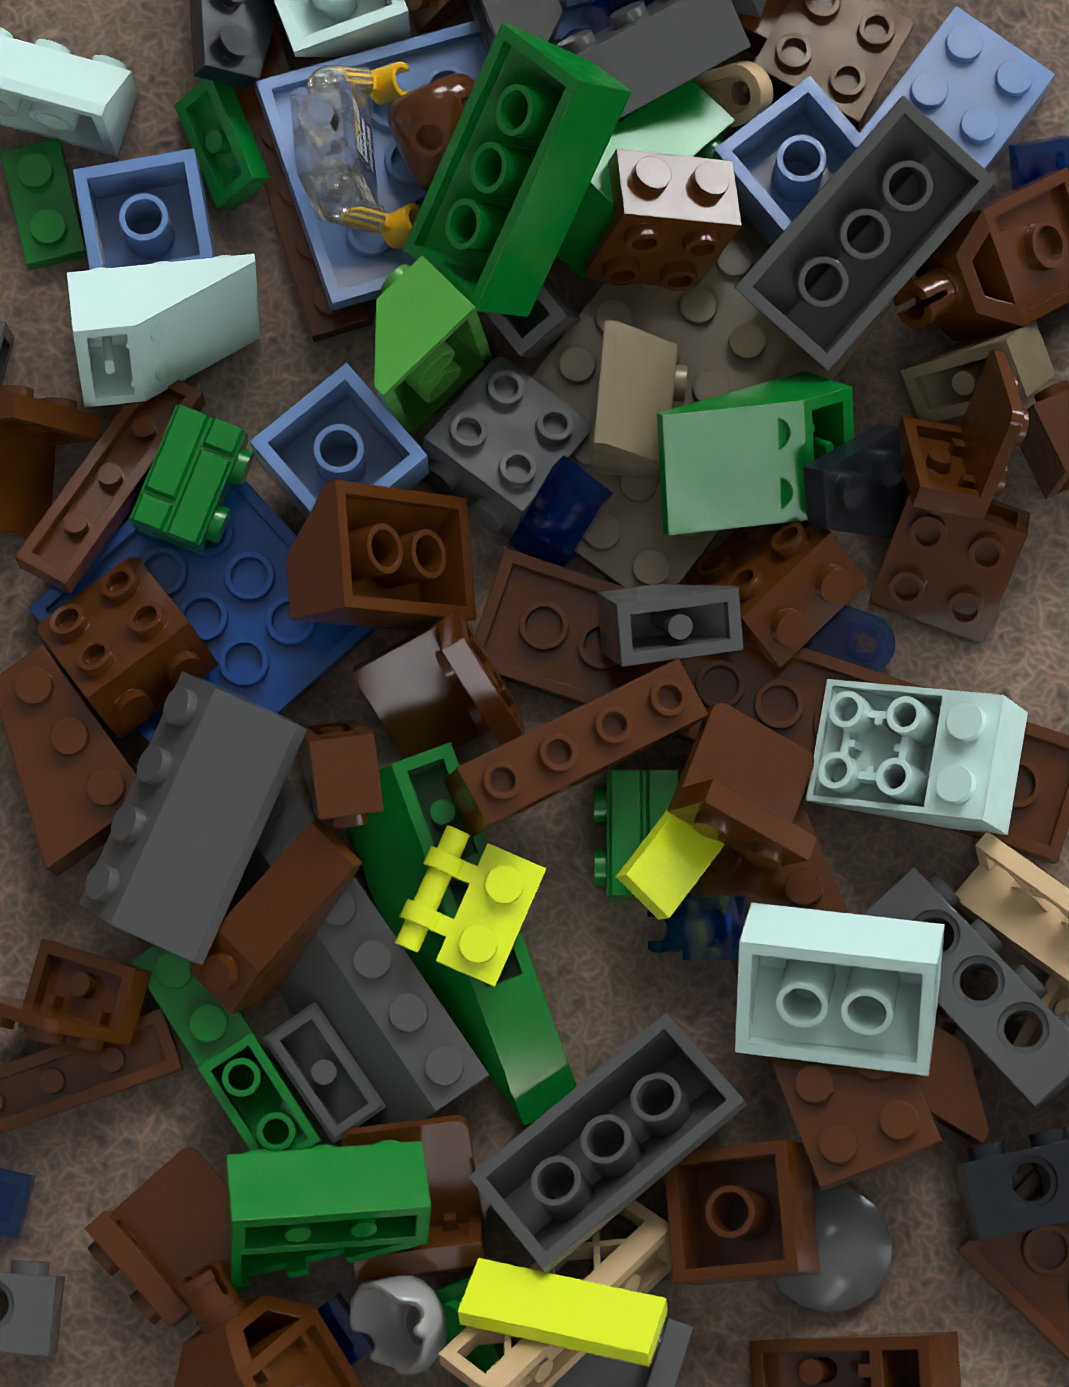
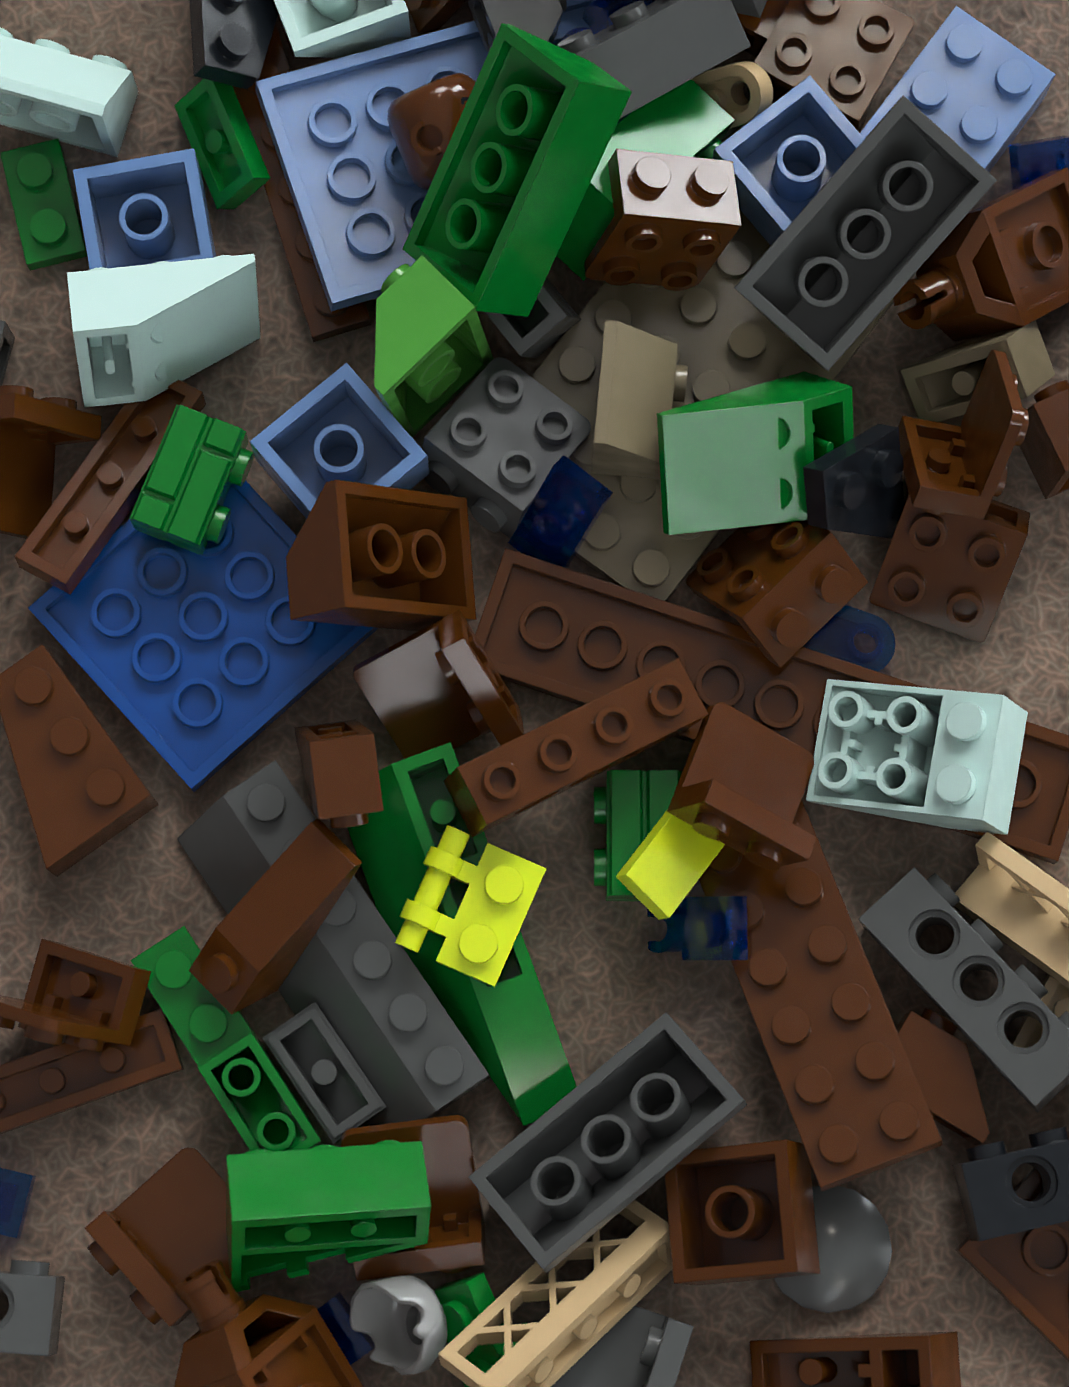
reddish brown bracket [38,557,219,740] -> none
dark grey slope [79,671,308,965] -> none
clear torso [290,61,421,249] -> none
neon yellow tile [458,1258,668,1367] -> none
dark grey slope [597,584,743,667] -> none
light aqua slope [735,903,944,1076] -> none

